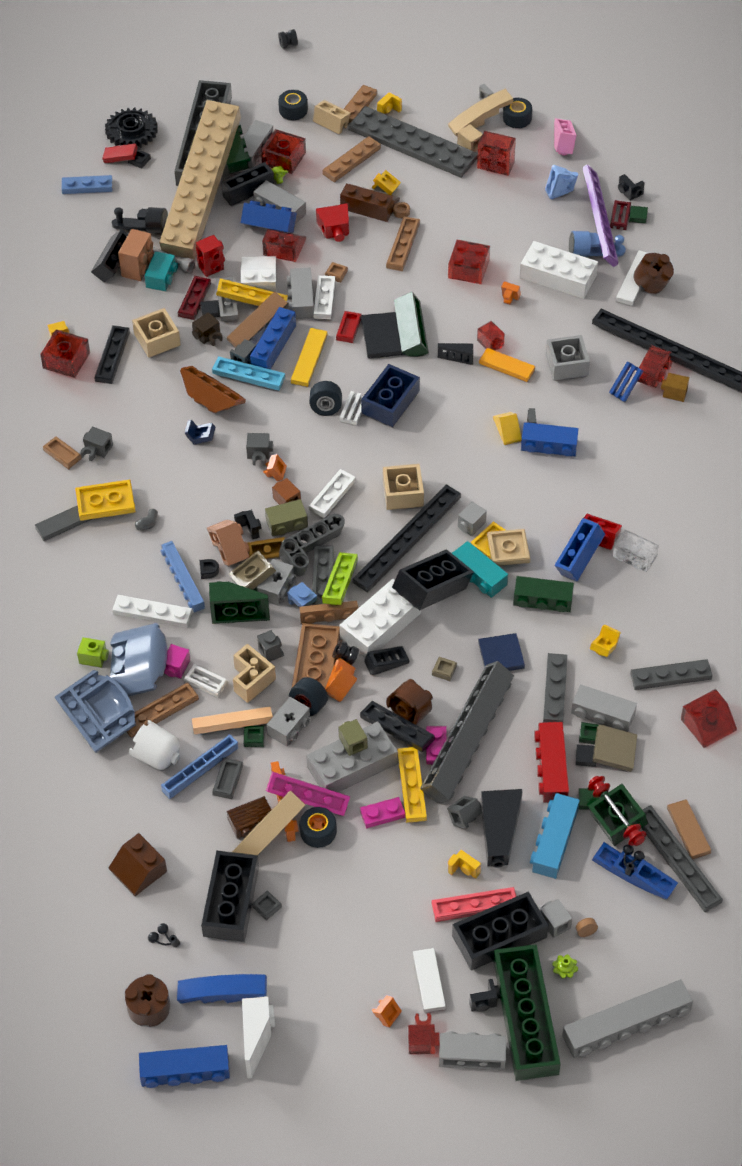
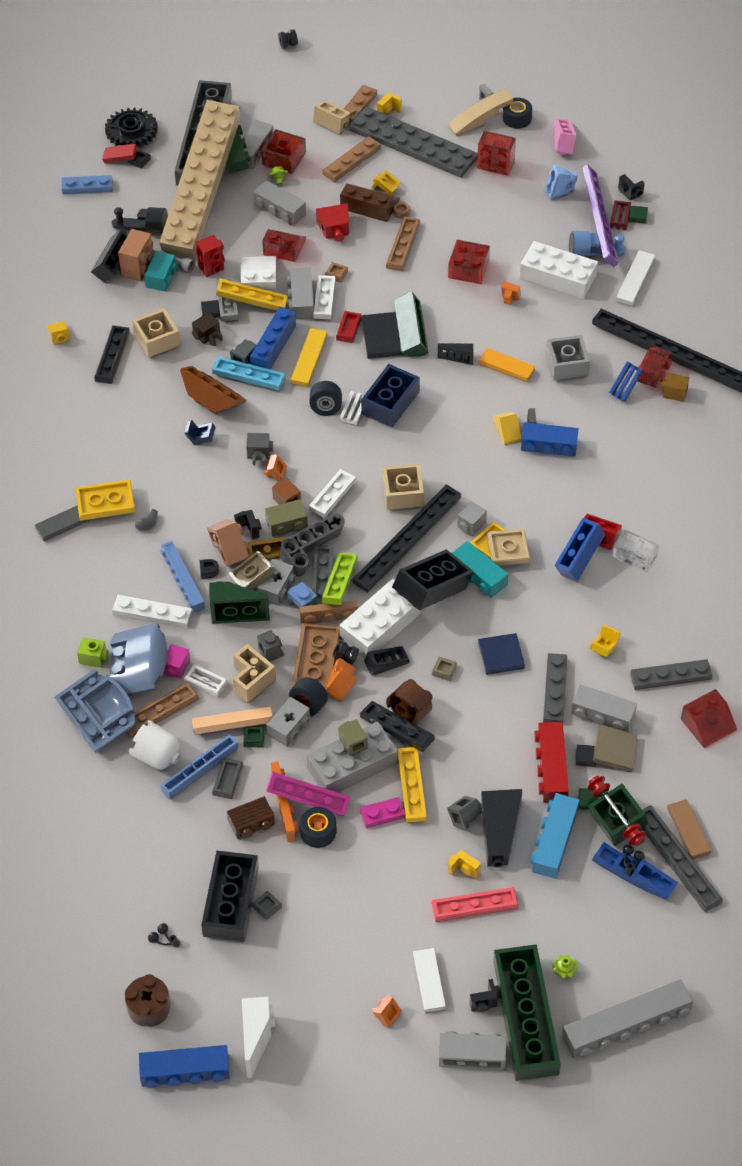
clear red brick [40,329,90,378] -> none
medium nougat tile [43,436,82,470] -> none
dark grey brick [80,426,113,461] -> none
reddish brown slope [108,833,167,896] -> none
blue slope [177,974,267,1004] -> none
dark red tile [178,276,211,320] -> none
black brick [221,162,274,206] -> none
medium nougat tile [227,292,288,348] -> none
tan slope [232,791,305,855] -> none
blue brick [241,200,297,233] -> none
black wheel [278,89,308,120] -> none
clear red brick [408,1013,440,1054] -> none
dark grey brick [420,661,514,803] -> none
dark pink plate [426,726,447,765] -> none
black brick [452,891,548,971] -> none
tan brick [457,124,483,152] -> none
clear red brick [477,321,505,350] -> none
dark green brick [513,576,574,612] -> none
light grey brick [540,899,572,938] -> none
medium nougat tile [576,918,598,937] -> none
dark green tile [579,722,599,745] -> none
reddish brown brick [633,253,674,294] -> none

